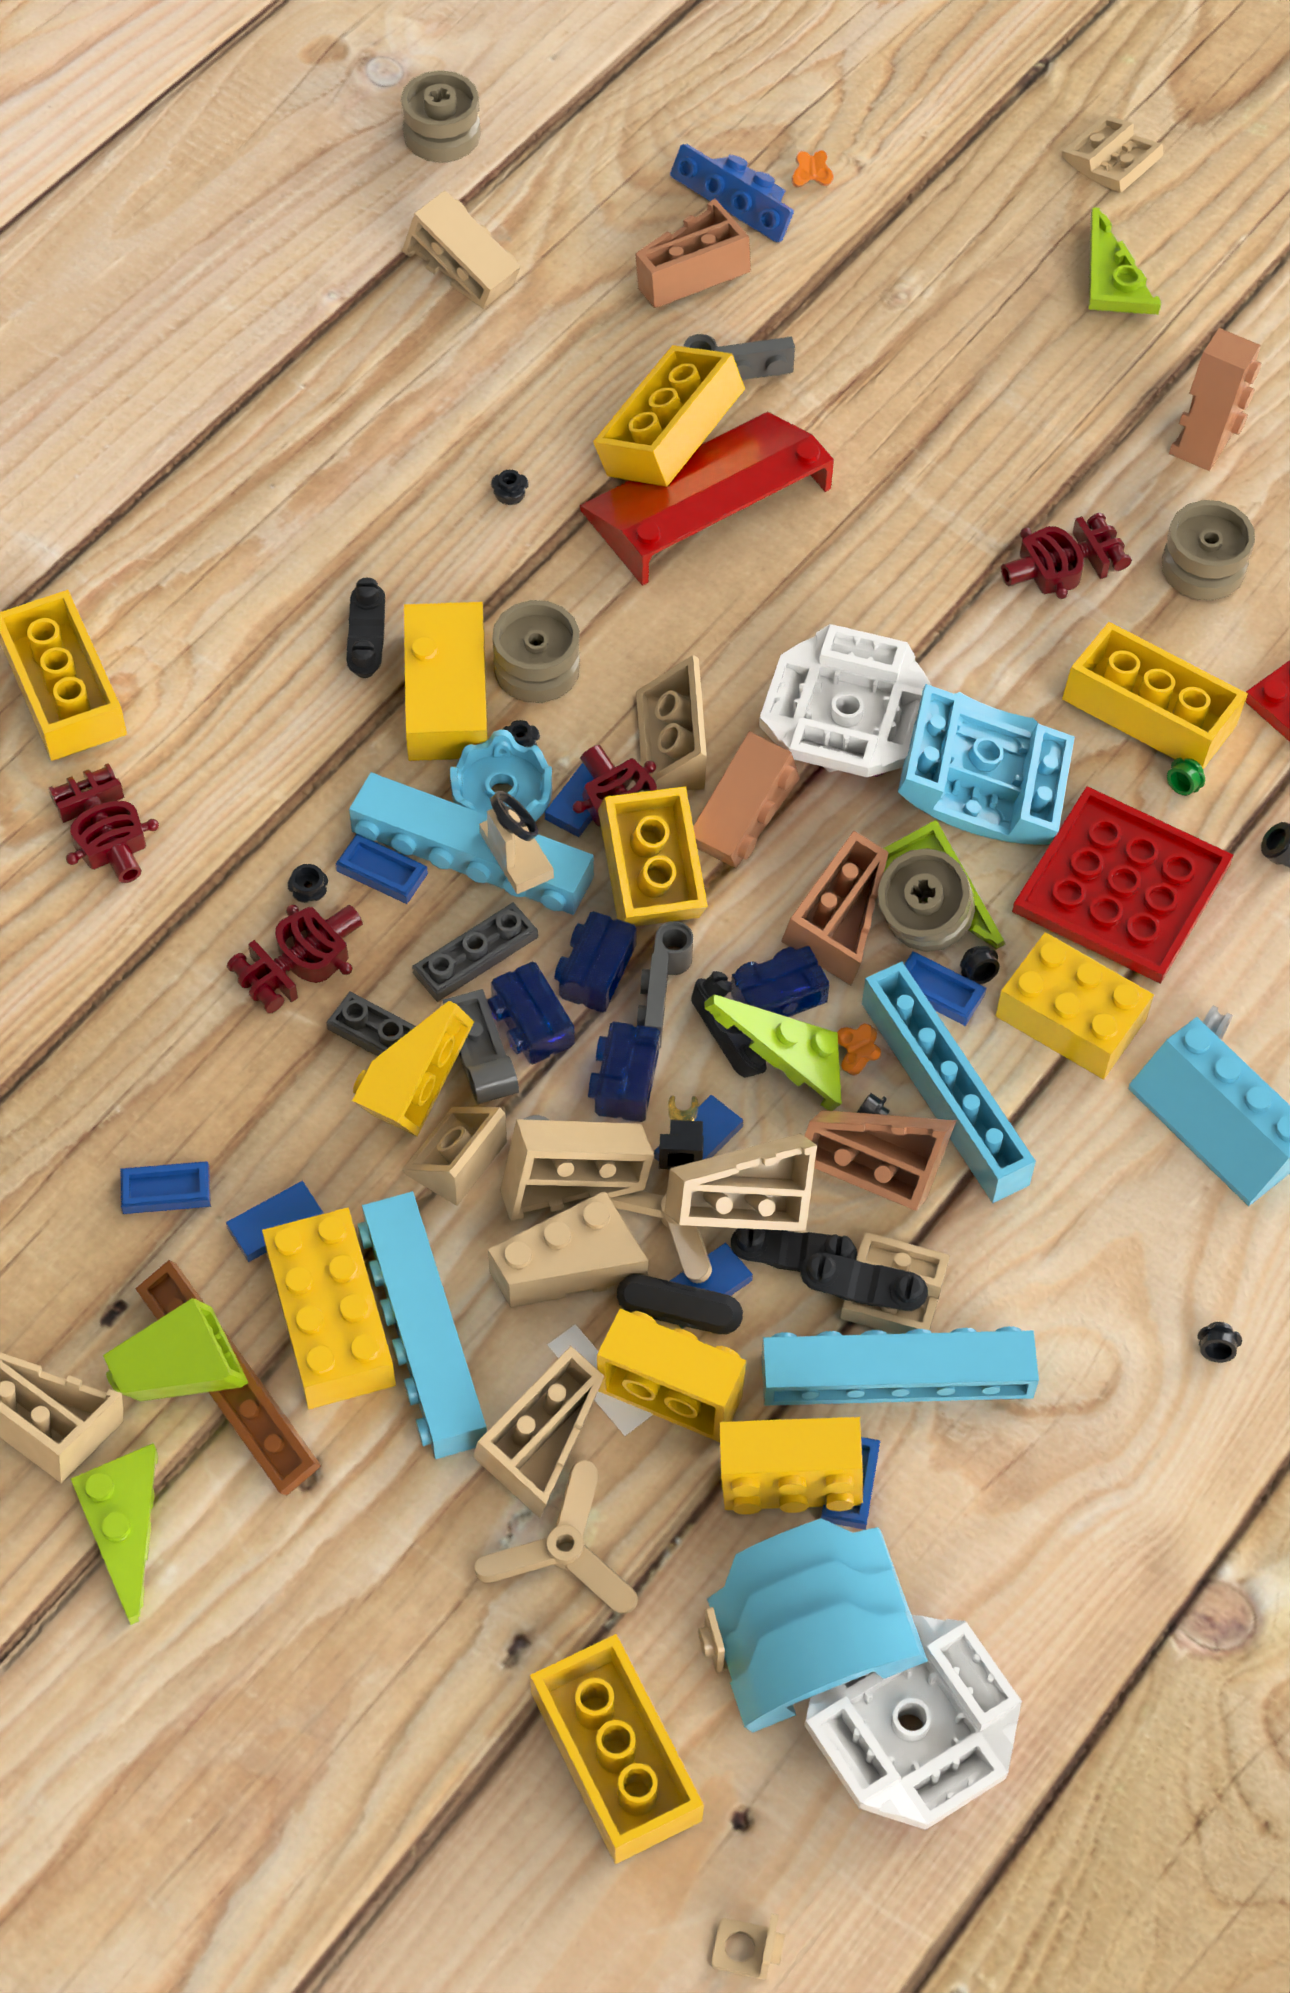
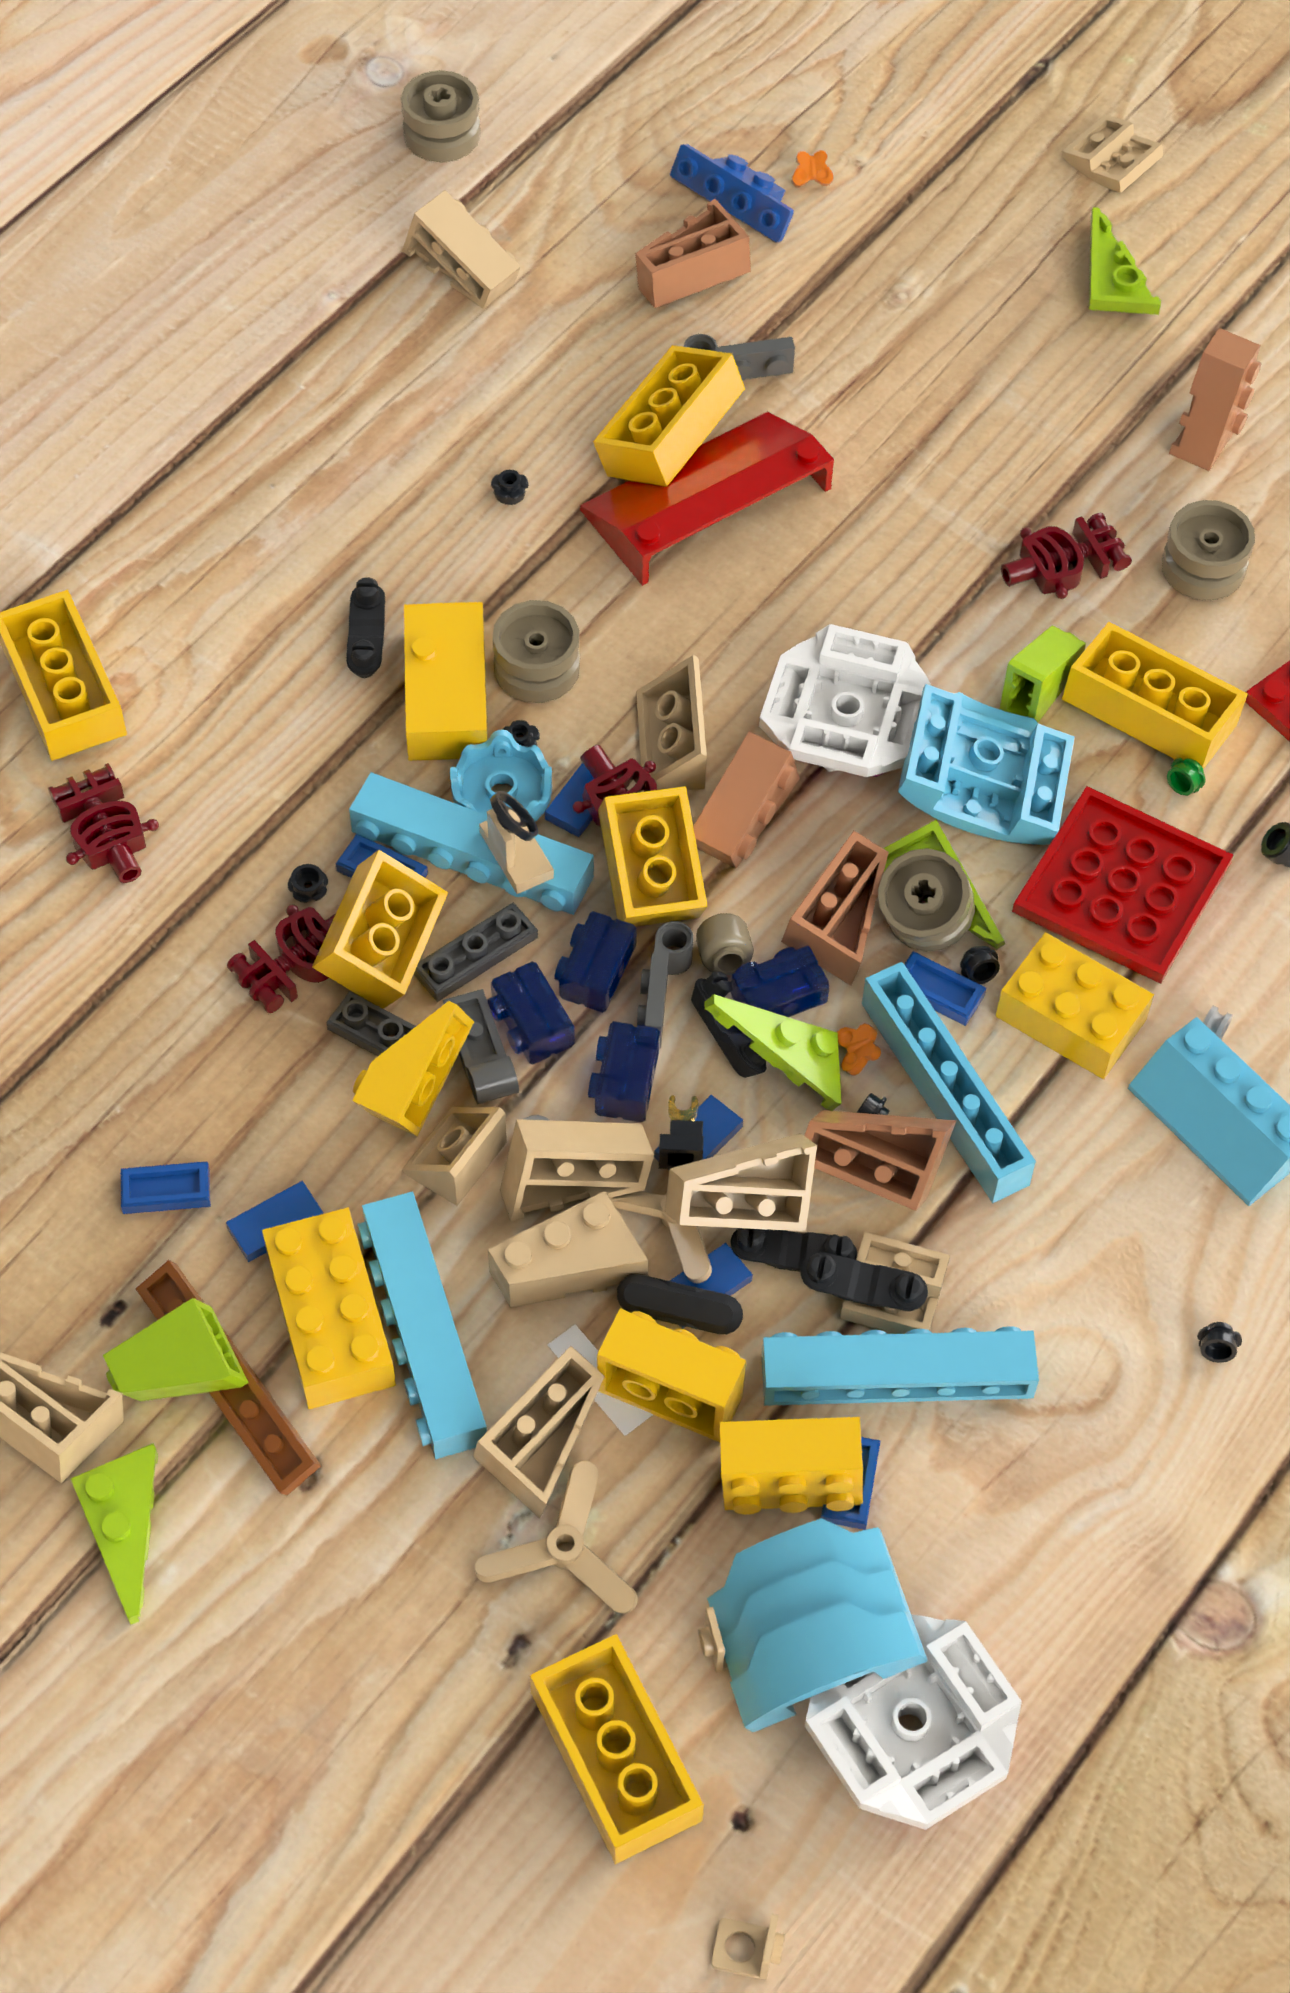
none -> yellow brick [312,850,448,1009]
none -> dark tan head [696,913,754,975]
none -> lime slope [999,625,1086,722]

